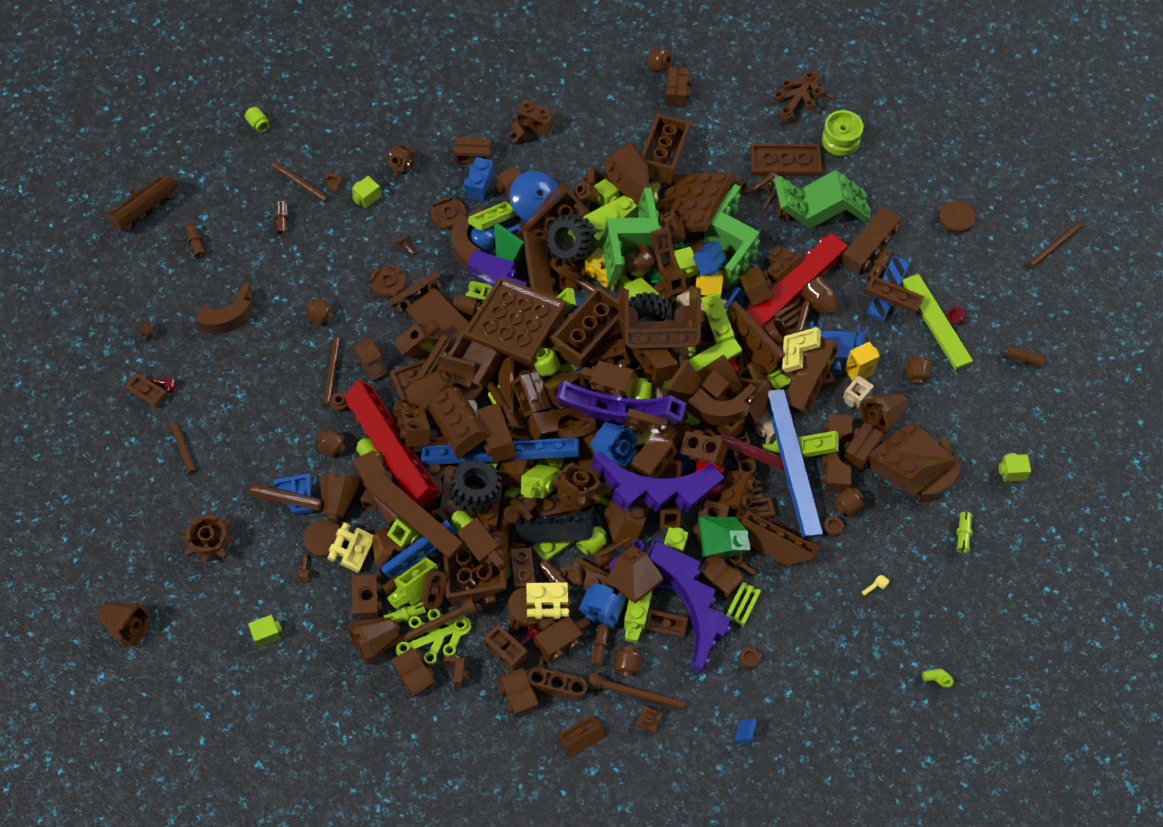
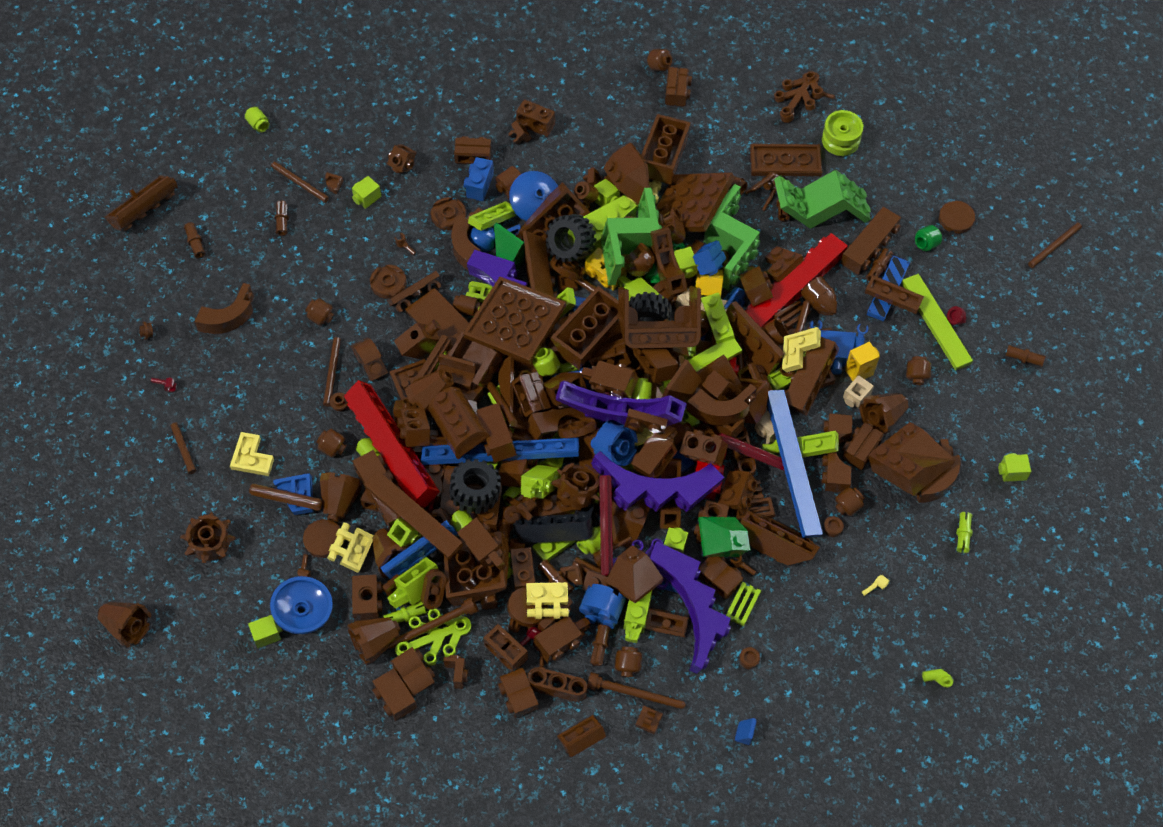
reddish brown plate [124,373,168,409] -> none
none -> light yellow plate [230,432,274,476]
none -> blue dish [270,576,332,634]
none -> reddish brown brick [372,668,417,721]
none -> dark red axle [599,475,613,576]
none -> green head [915,225,942,251]

